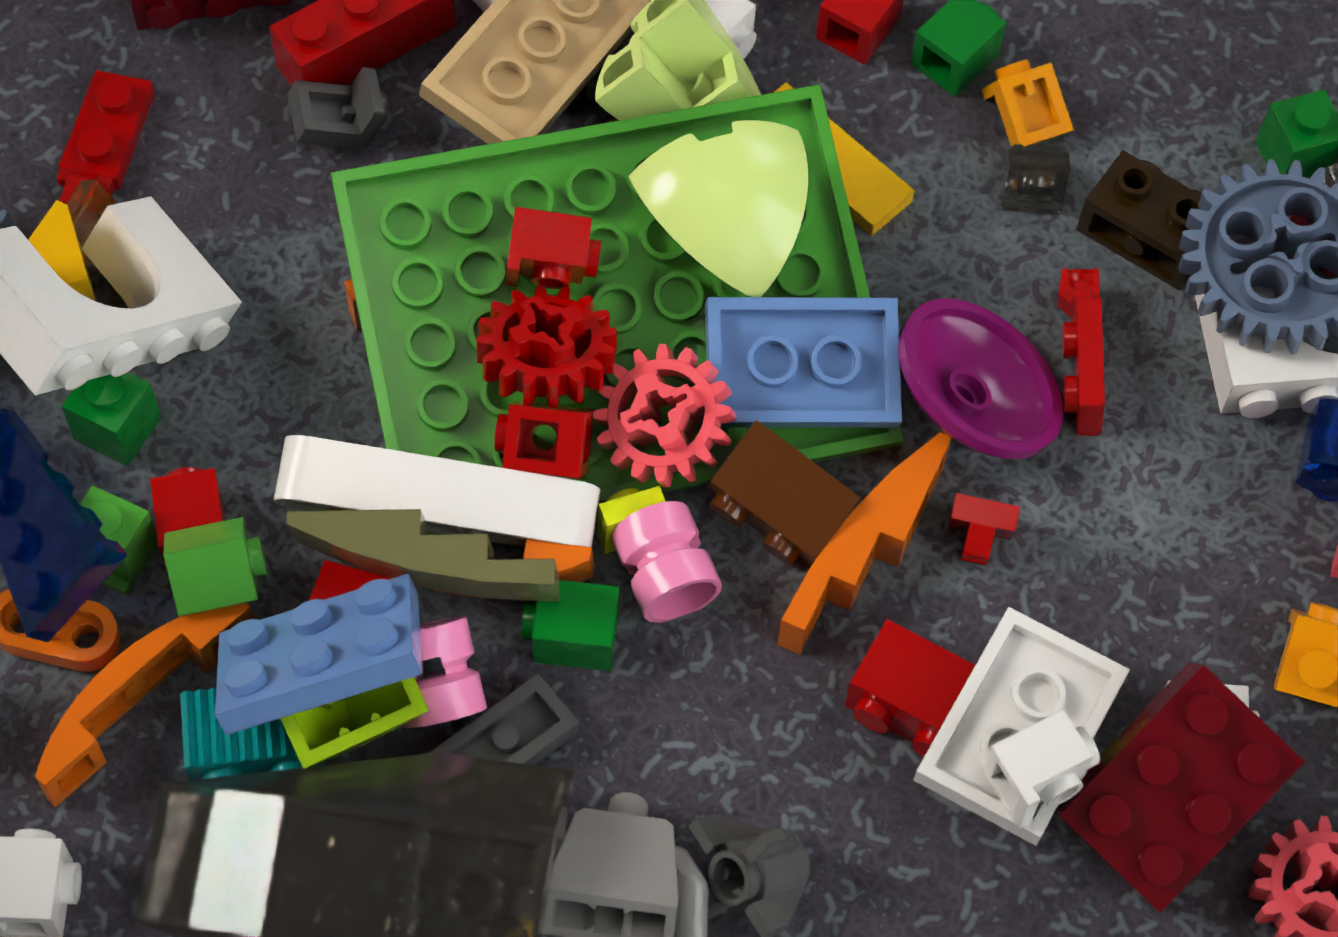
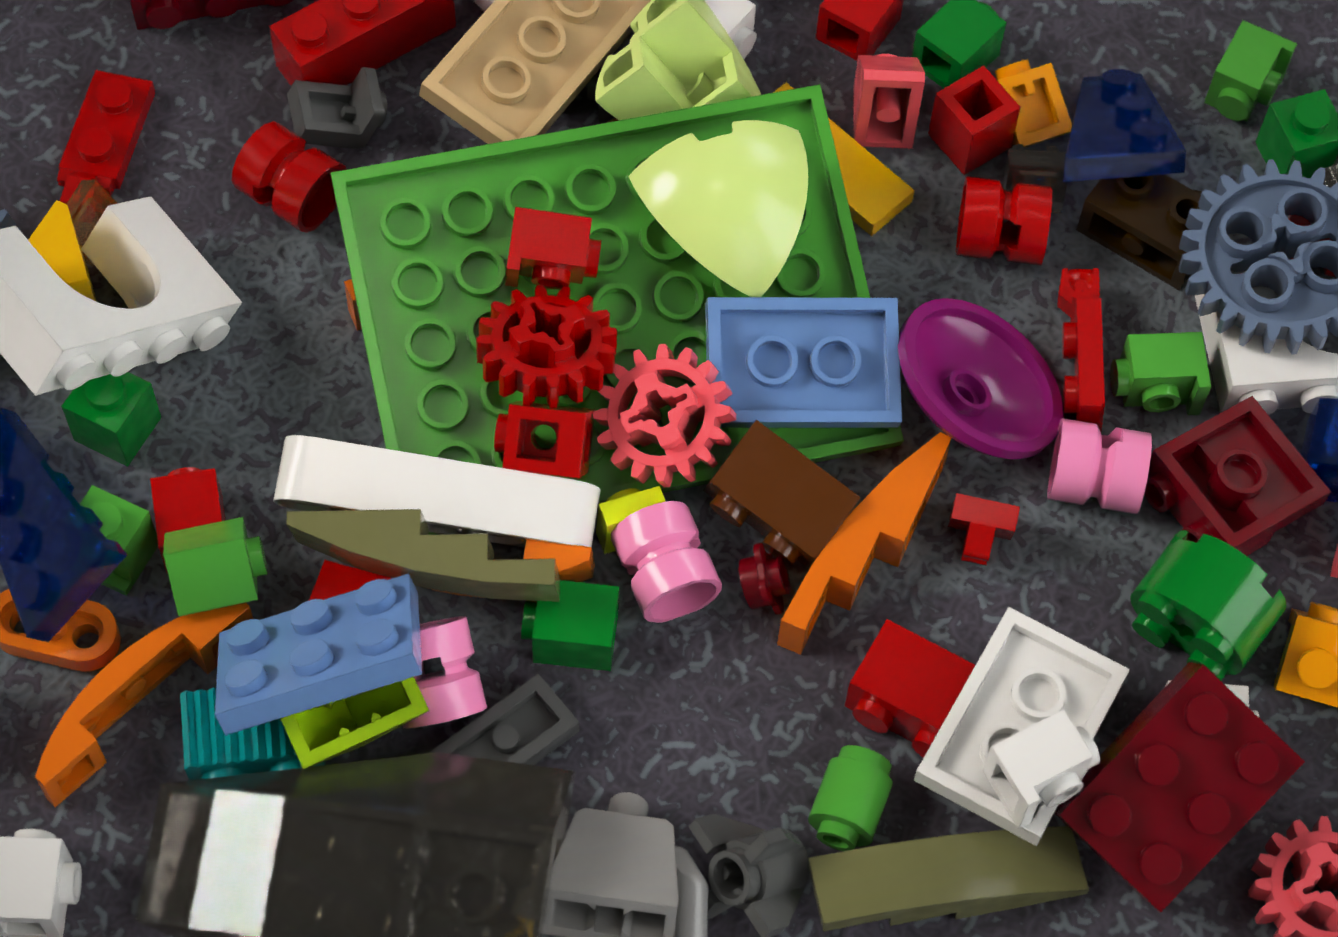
none -> red wheel [232,121,347,233]
none -> dark red plate [739,543,791,615]
none -> bright green brick [808,745,893,851]
none -> olive slope [808,826,1089,932]
none -> coral slope [853,54,925,149]
none -> red brick [928,66,1021,175]
none -> red wheel [956,176,1052,265]
none -> bright pink wheel [1047,418,1152,514]
none -> clear blue wing [1064,69,1186,182]
none -> bright green brick [1110,332,1211,415]
none -> green brick [1130,530,1287,681]
none -> dark red plate [1144,396,1331,556]
none -> bright green brick [1204,20,1297,122]

